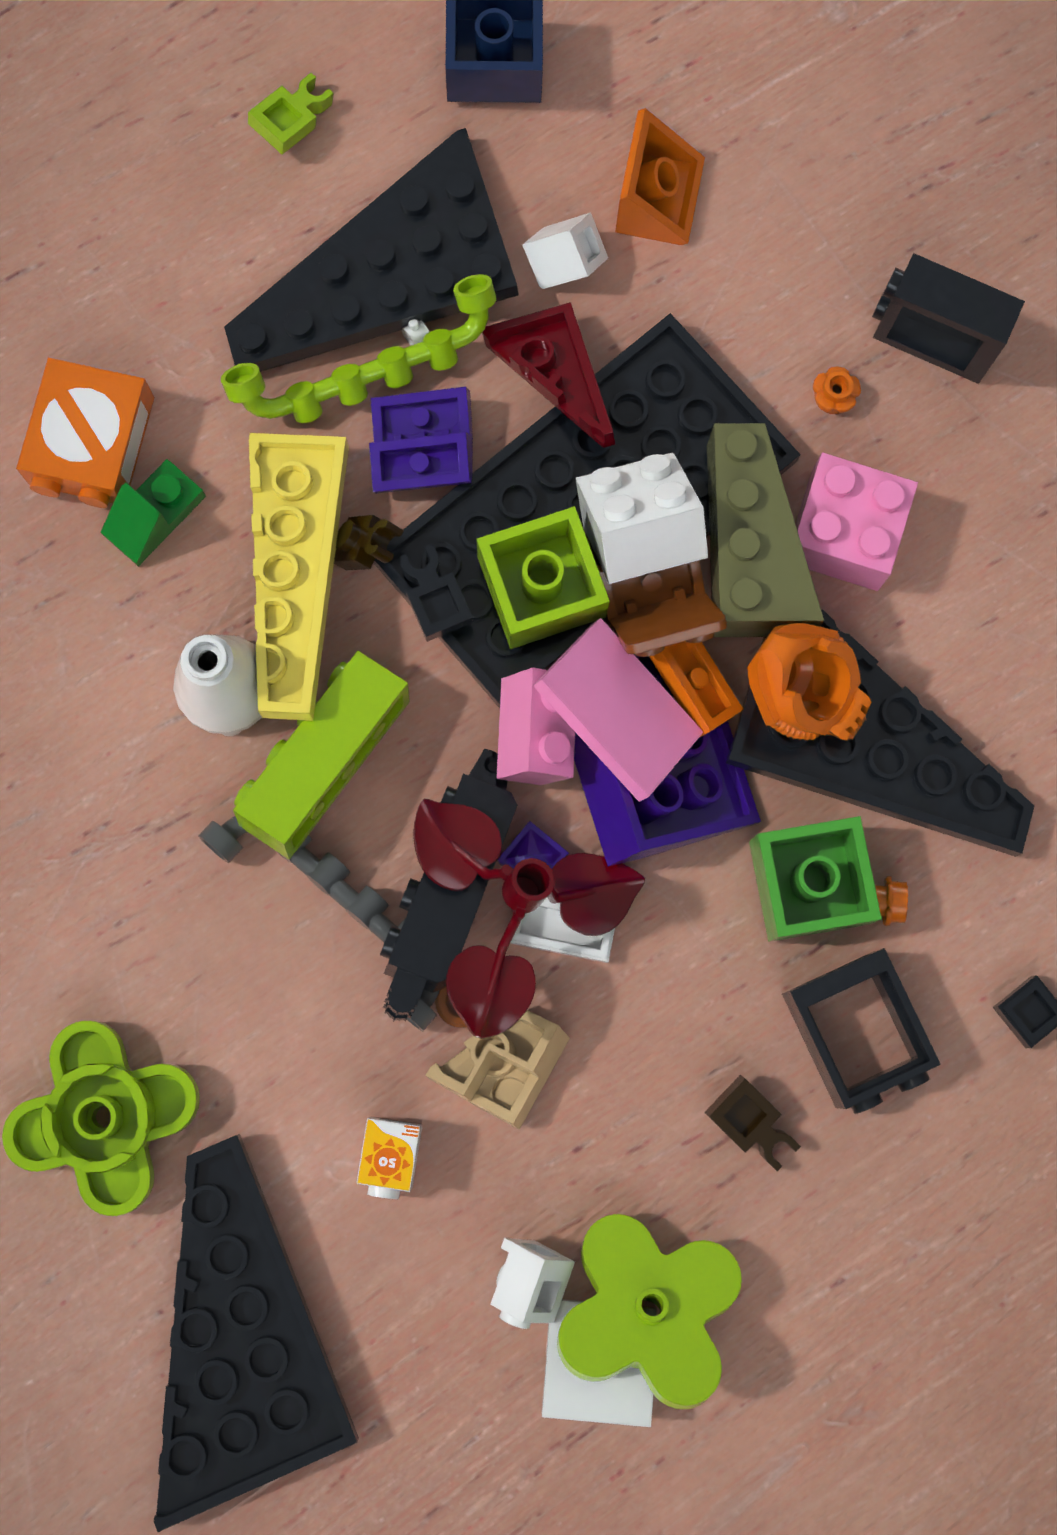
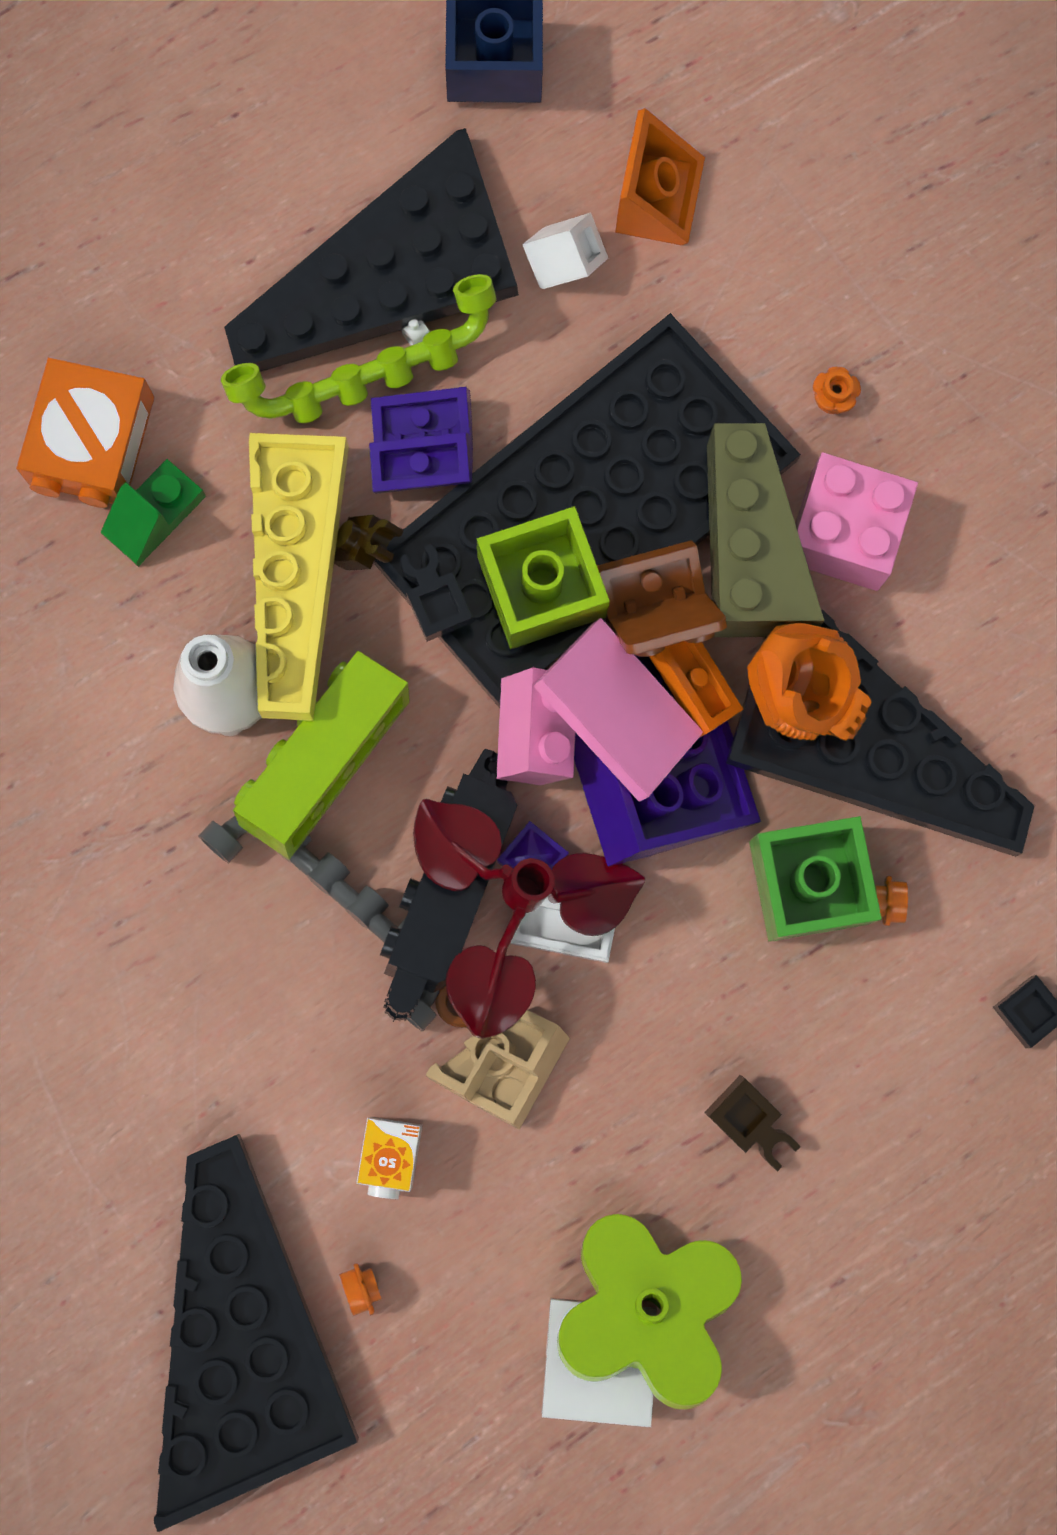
lime plant [2,1021,200,1216] -> none
lime plate [248,73,334,155] -> none
dark red wing [482,302,615,448] -> none
white brick [490,1238,575,1329] -> none
white brick [576,452,708,584] -> none
black window [782,948,941,1114] -> none
black window [872,253,1025,384] -> none
none -> orange plate [339,1263,382,1316]

